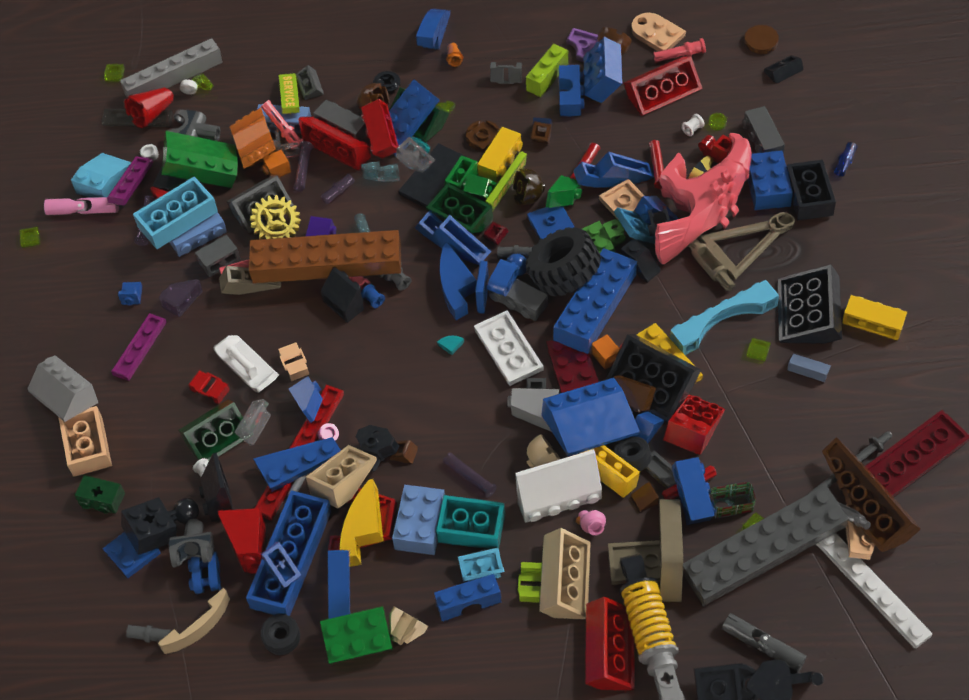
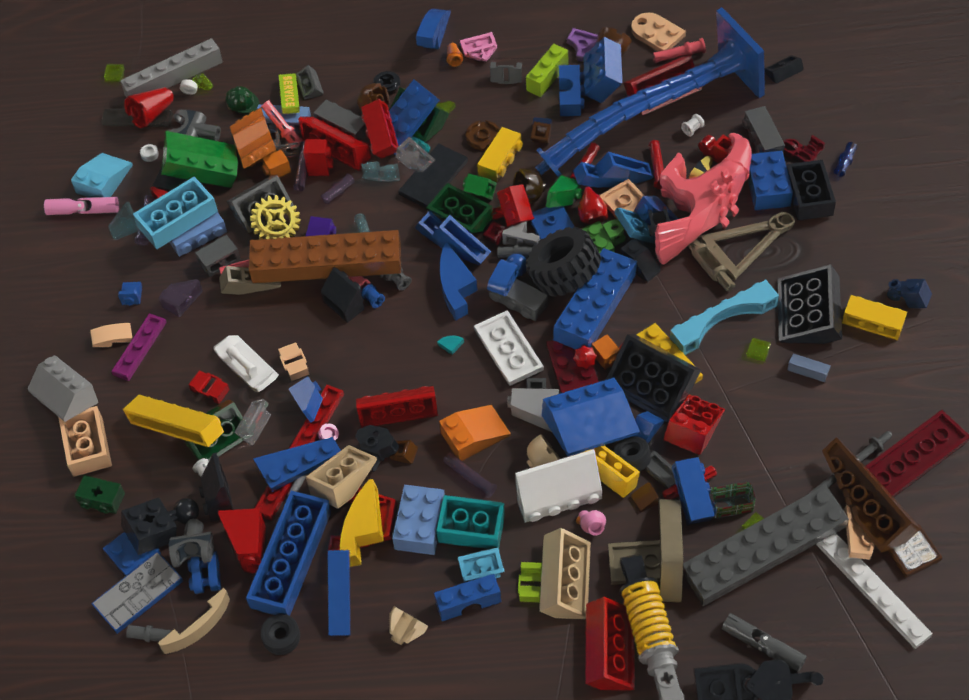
clear neon green tile [20,227,40,248] -> none
magenta tile [107,156,153,206] -> none
blue slope [261,541,301,588] -> none
green brick [320,606,392,664] -> none
green brick [445,155,478,193] -> none
blue tile [475,261,489,314] -> none
lime tile [485,151,527,210] -> none
reddish brown slope [614,376,656,413] -> none
clear neon green tile [709,113,727,130] -> none
reddish brown tile [744,25,779,54] -> none
flat silver piece [838,502,871,529] -> none
none -> light nougat slope [90,323,132,347]
none -> light grey tile [91,551,183,634]
none -> clear light blue slope [108,202,140,240]
none -> yellow brick [123,395,224,447]
none -> dark green piece [225,86,260,114]
none -> red brick [303,139,333,176]
none -> red slope [356,386,438,428]
none -> orange slope [439,405,511,462]
none -> bright pink slope [460,32,497,62]
none -> red brick [492,185,534,227]
none -> light grey slope [502,221,540,247]
none -> blue plant [535,7,765,178]
none -> red piece [573,345,597,369]
none -> red piece [578,186,608,225]
none -> dark red piece [784,135,825,162]
none -> dark blue brick [887,279,932,308]
none -> tile [887,524,943,577]

